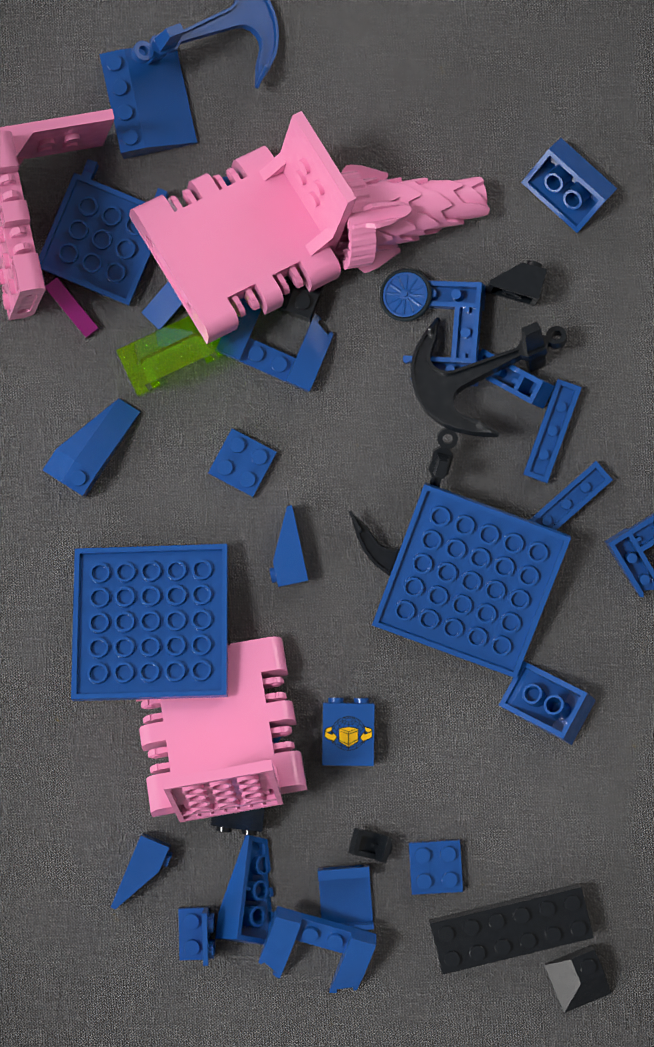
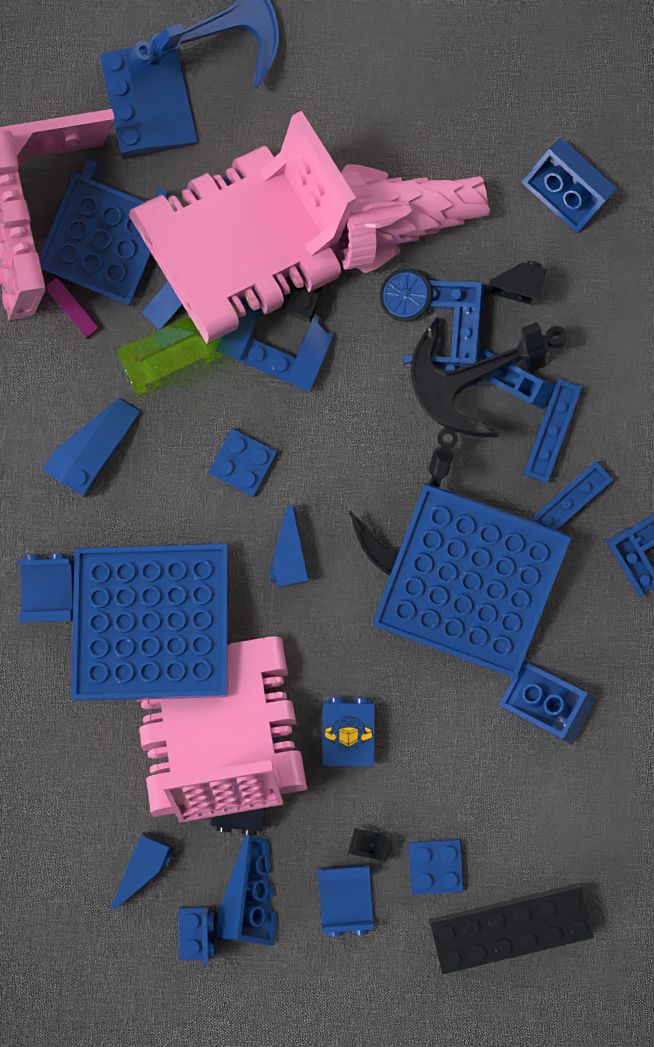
blue wedge [258,906,376,993] -> none
black slope [544,945,611,1013] -> none
none -> blue panel [17,554,73,622]

